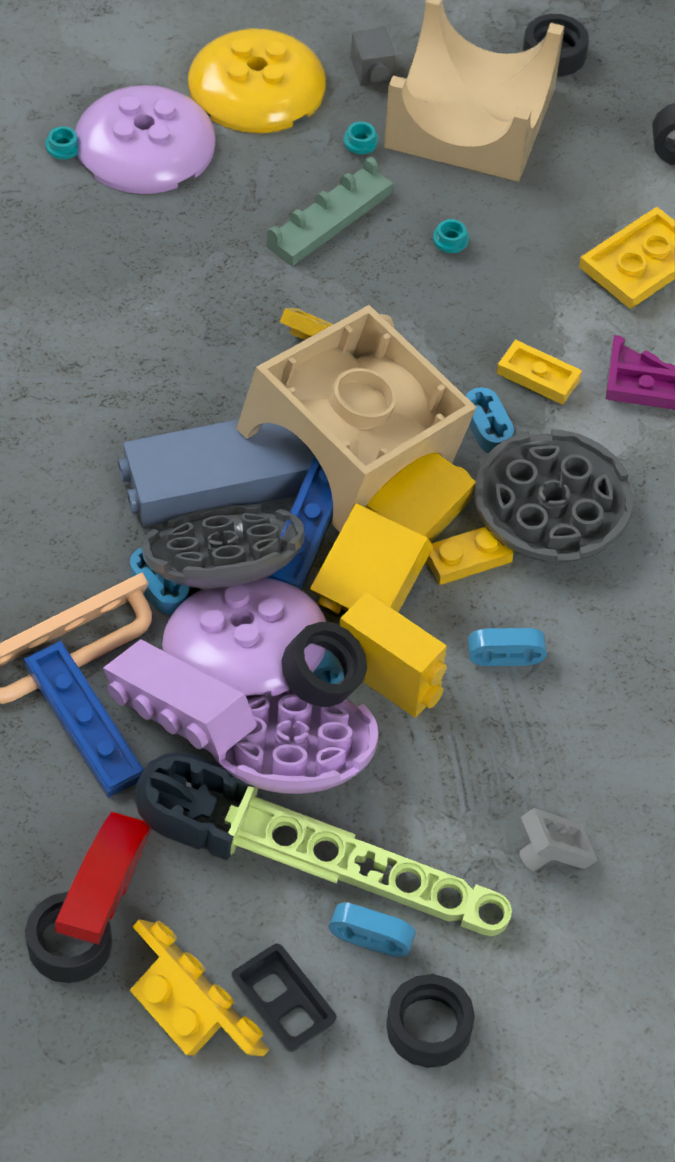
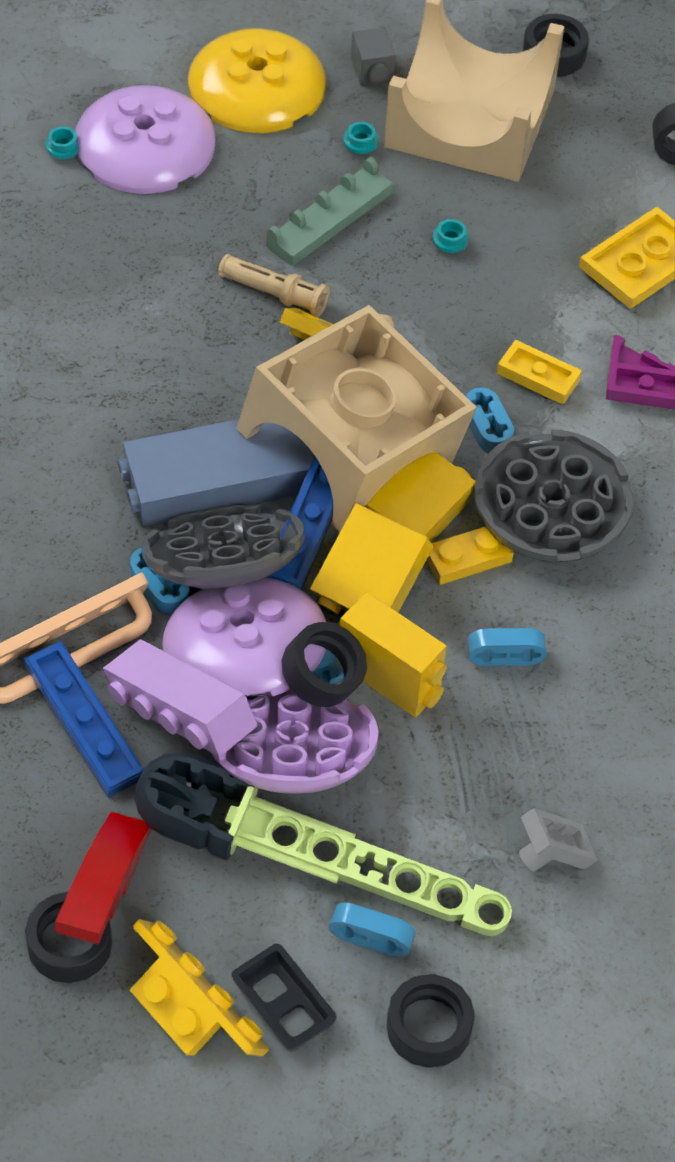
none -> tan pin [218,254,330,317]

